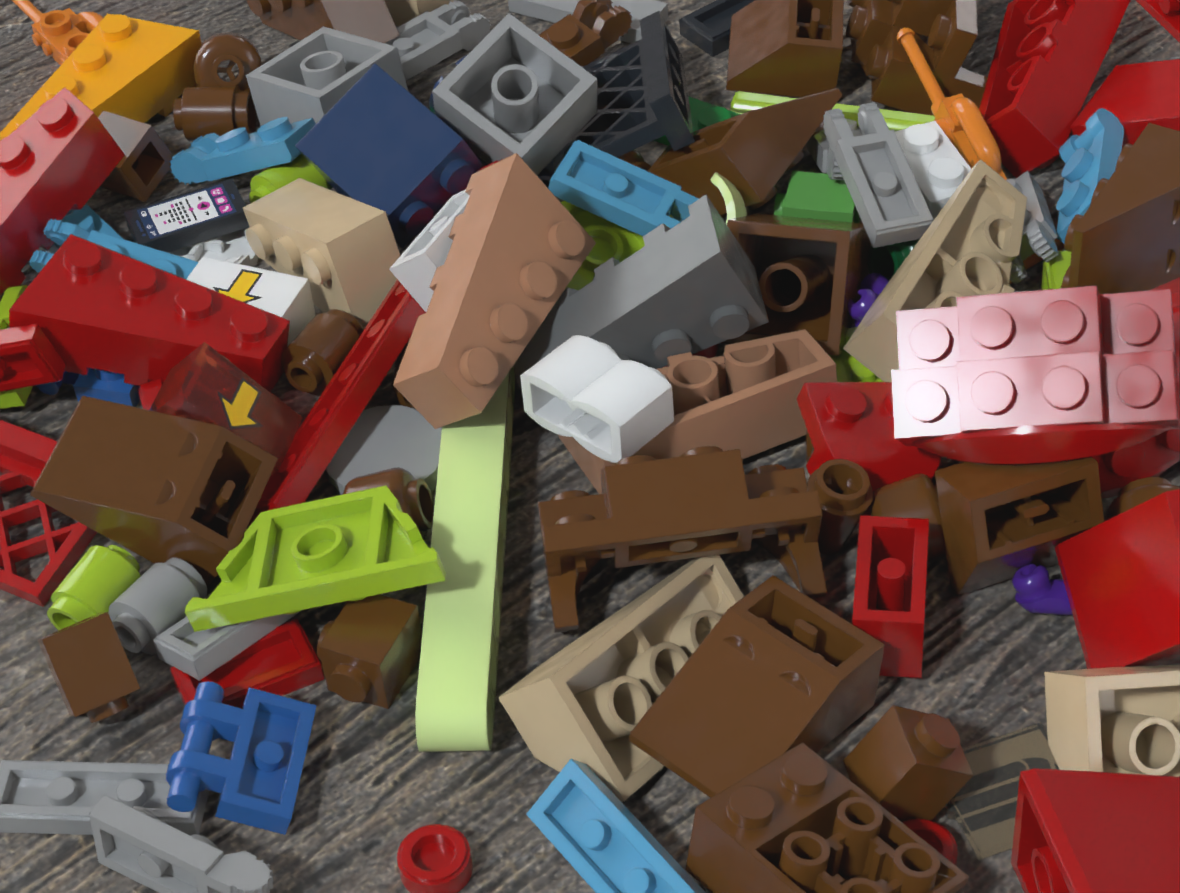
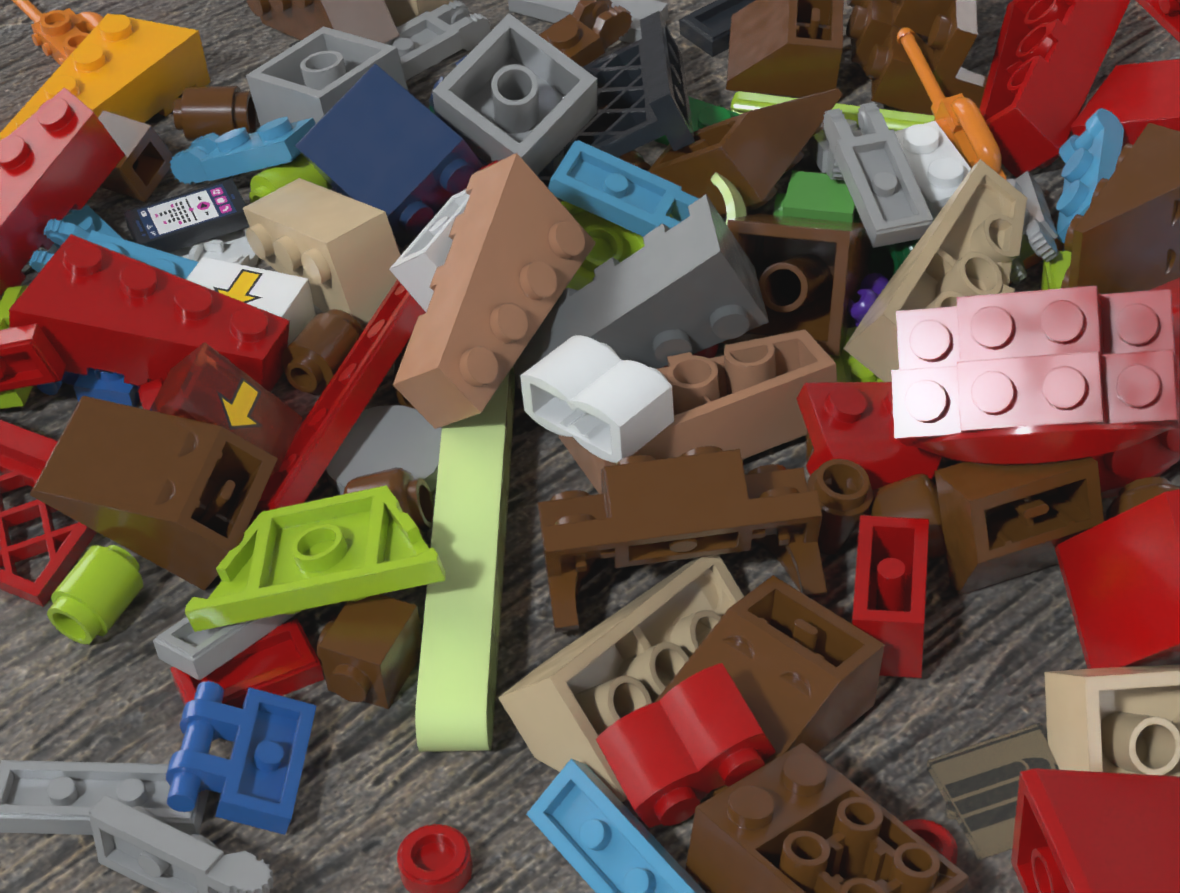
reddish brown brick [37,612,140,723] -> none
light grey brick [109,558,207,655] -> none
reddish brown head [193,32,262,91] -> none
reddish brown brick [843,705,974,822] -> none
dark purple arm [1012,564,1073,615] -> none
none -> red brick [596,663,776,828]

